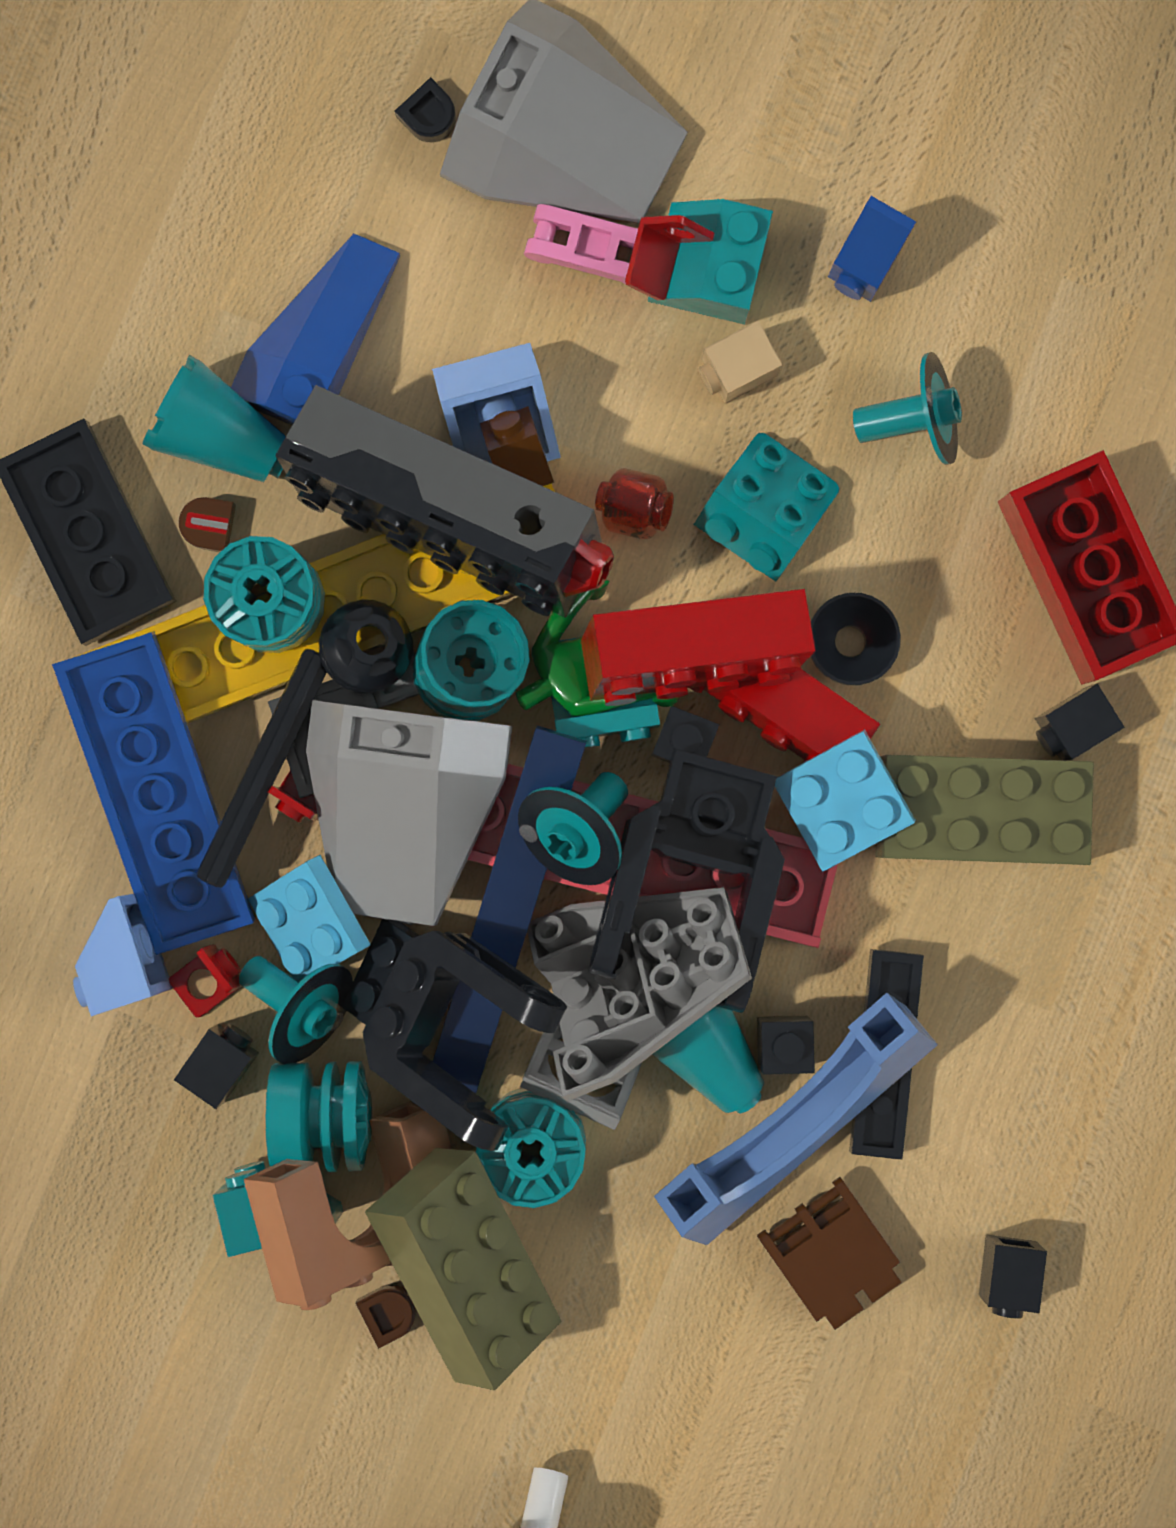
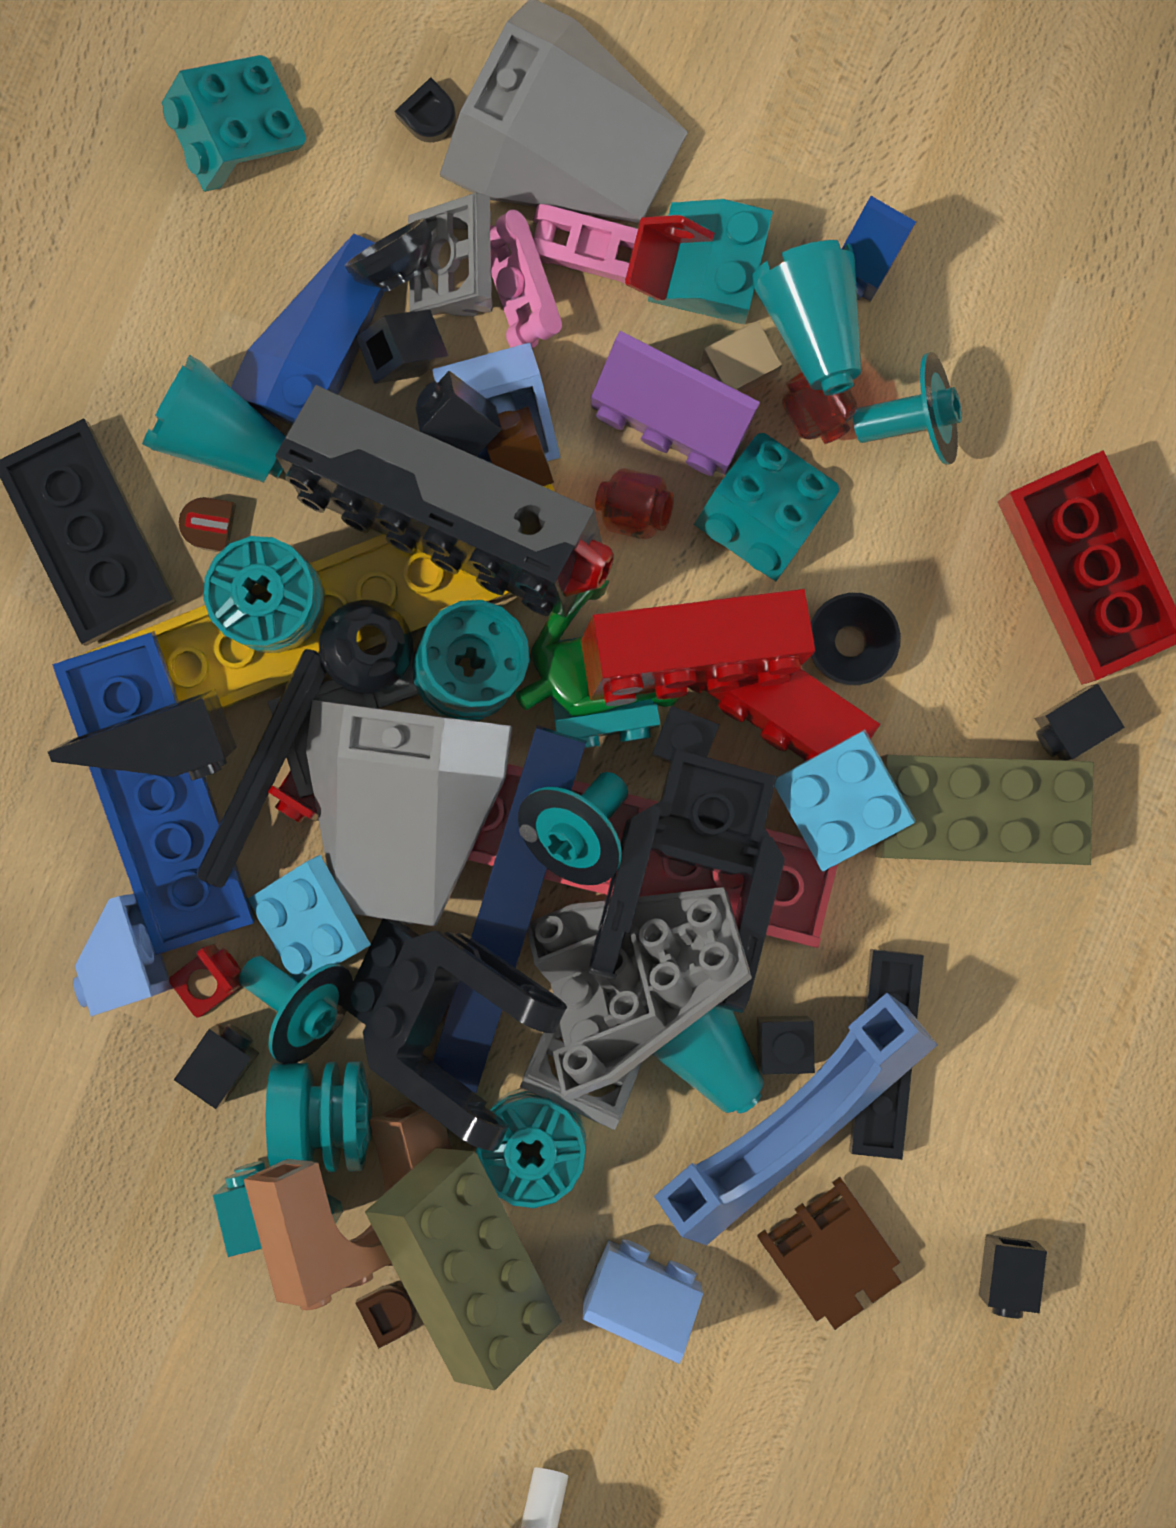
none -> black slope [48,689,237,780]
none -> teal bracket [161,55,306,192]
none -> black piece [345,218,432,292]
none -> black brick [356,309,449,384]
none -> light grey piece [408,193,493,317]
none -> black brick [415,371,502,457]
none -> bright pink plate [490,210,562,349]
none -> light blue slope [583,1239,703,1364]
none -> medium lavender slope [591,331,760,476]
none -> teal cone [752,240,862,395]
none -> clear red head [782,372,858,444]

